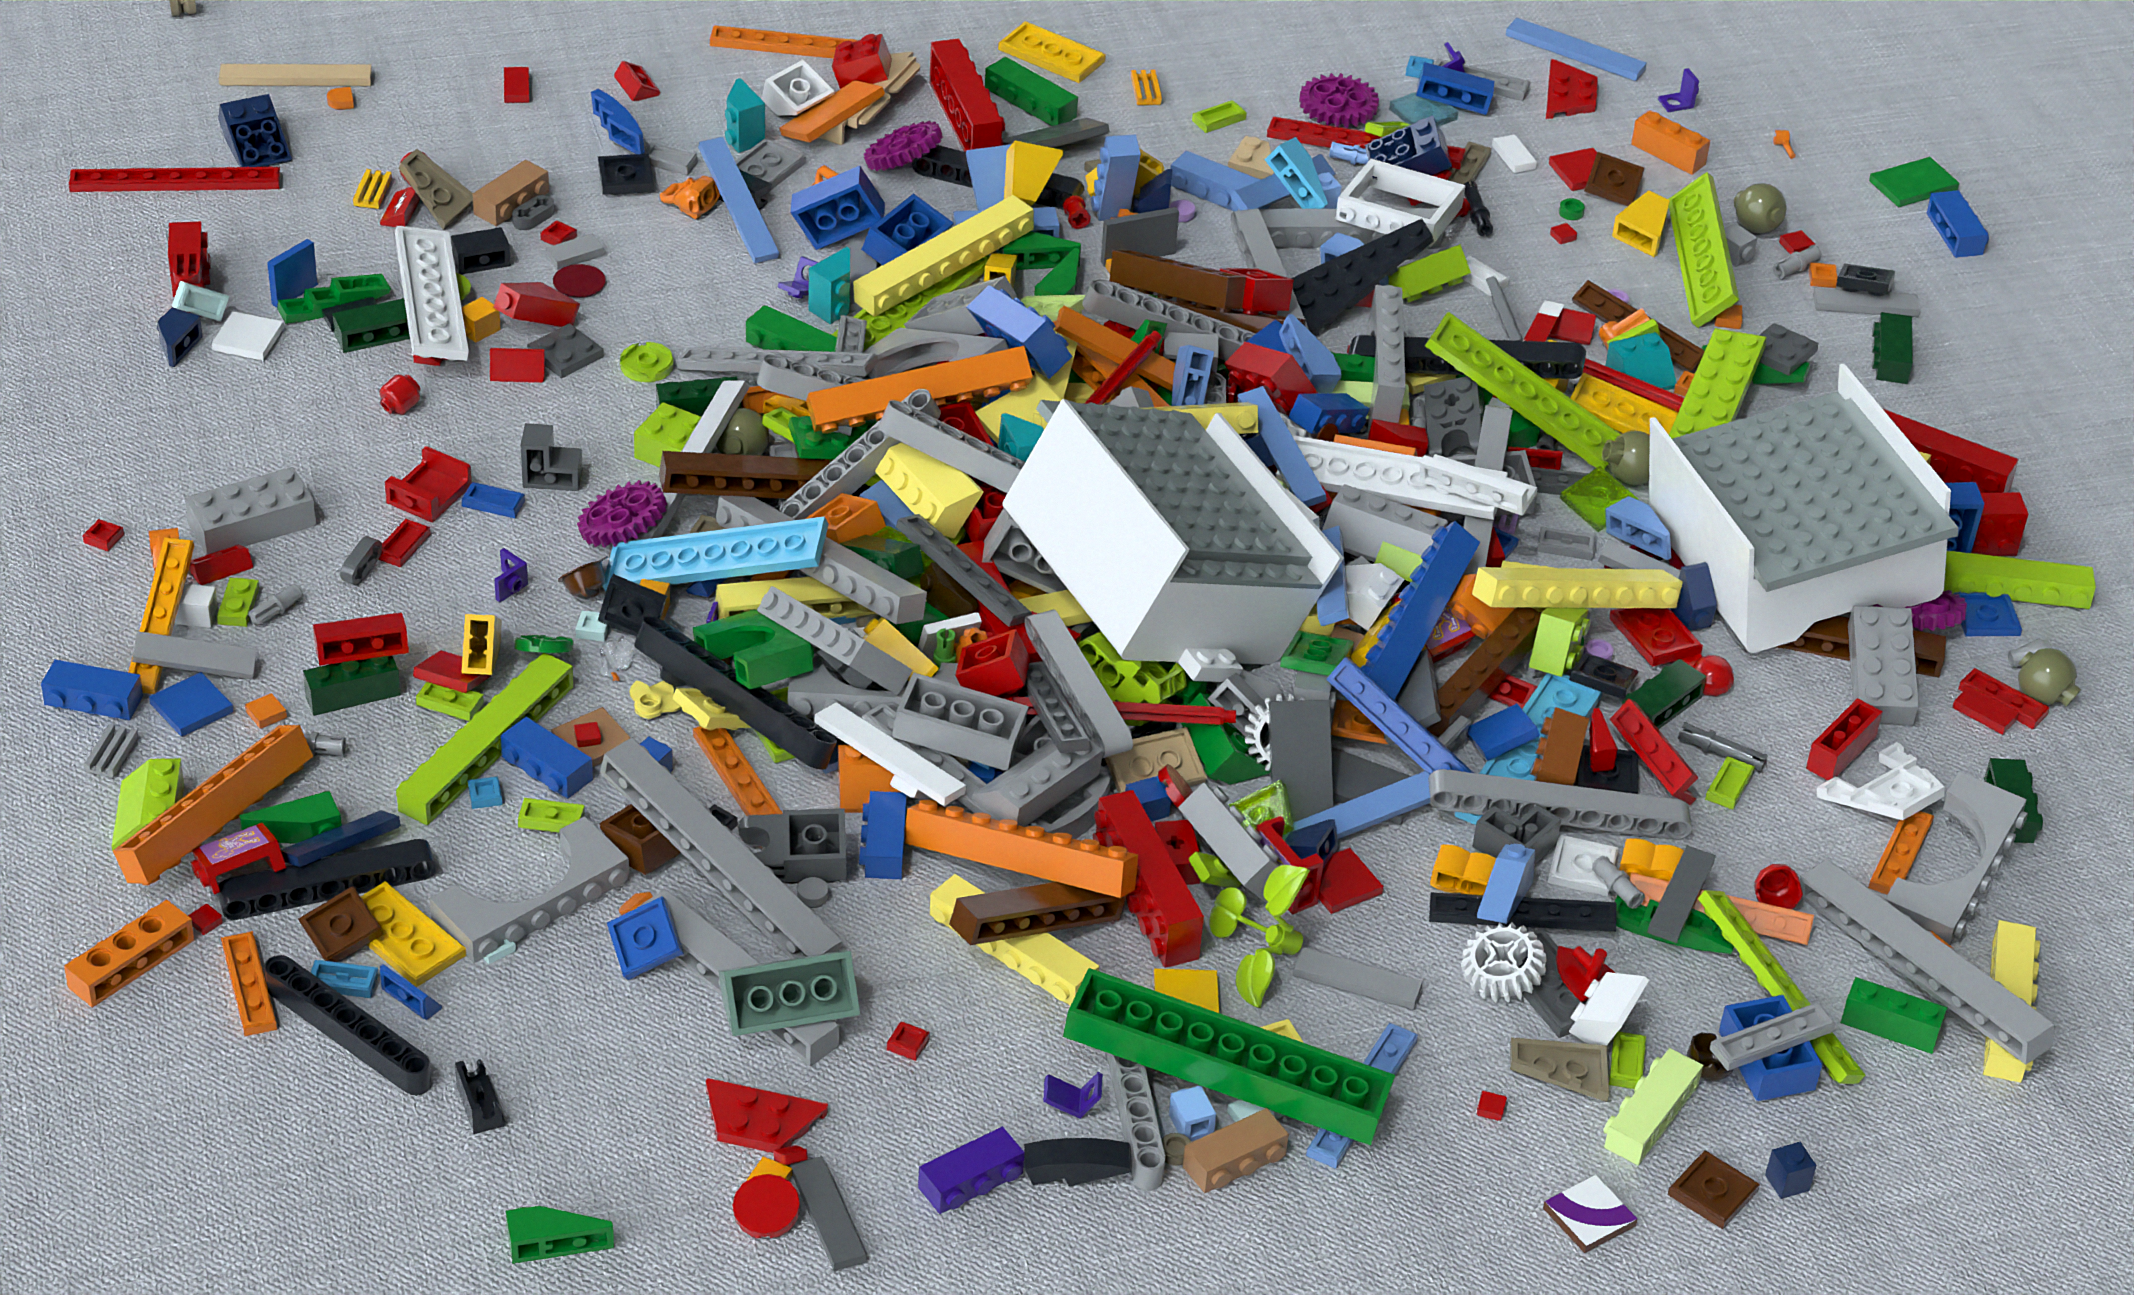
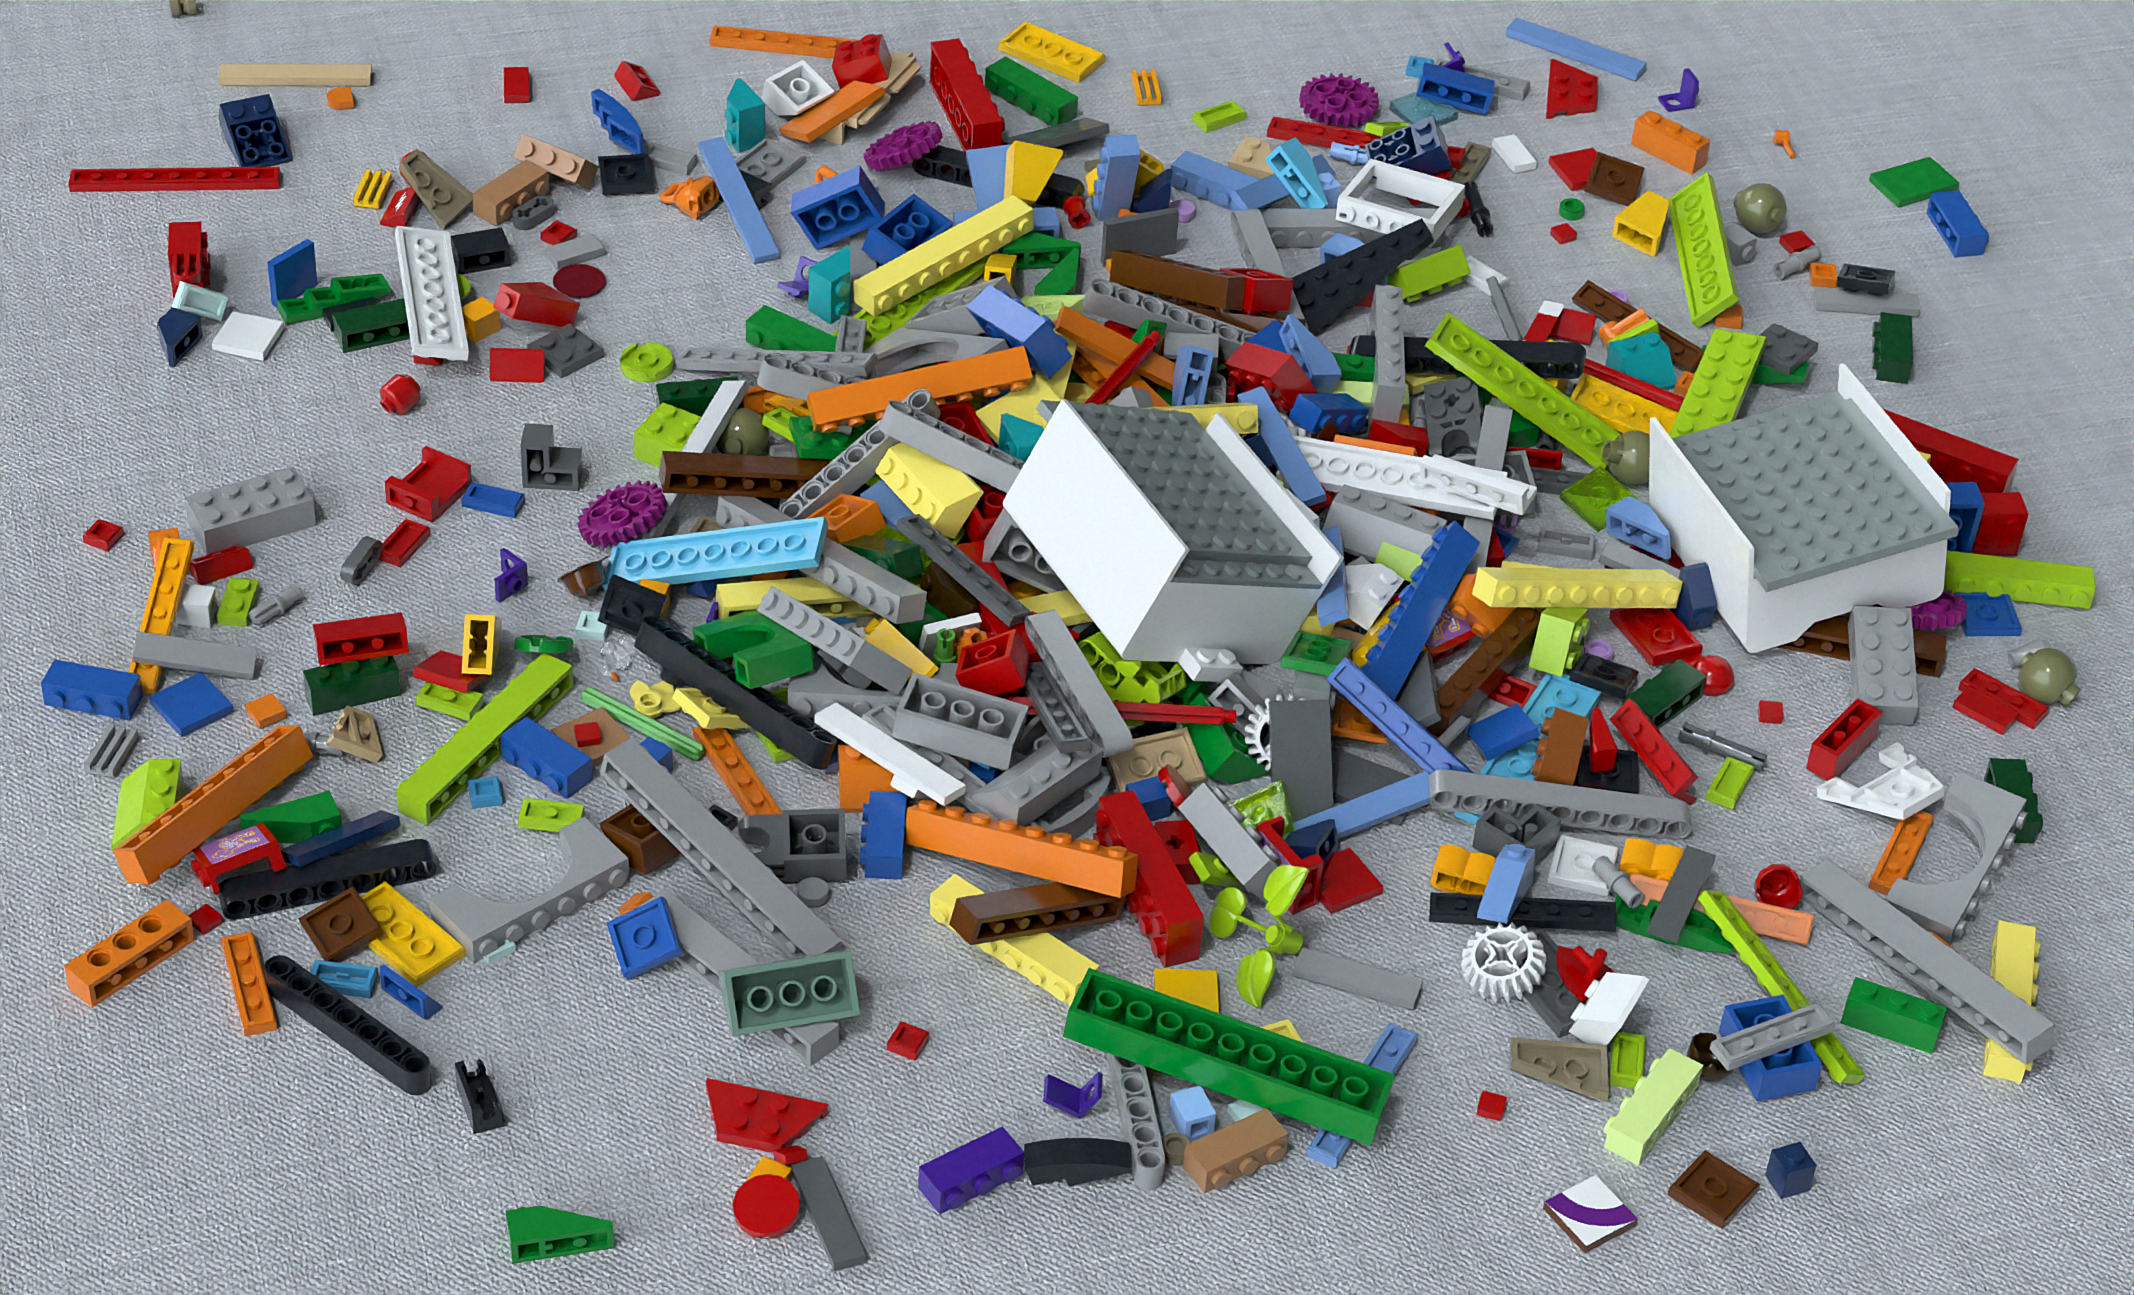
none -> tan wing [326,705,383,763]
none -> brick [513,134,599,190]
none -> bright green axle [581,686,705,761]
none -> red piece [1758,700,1783,724]

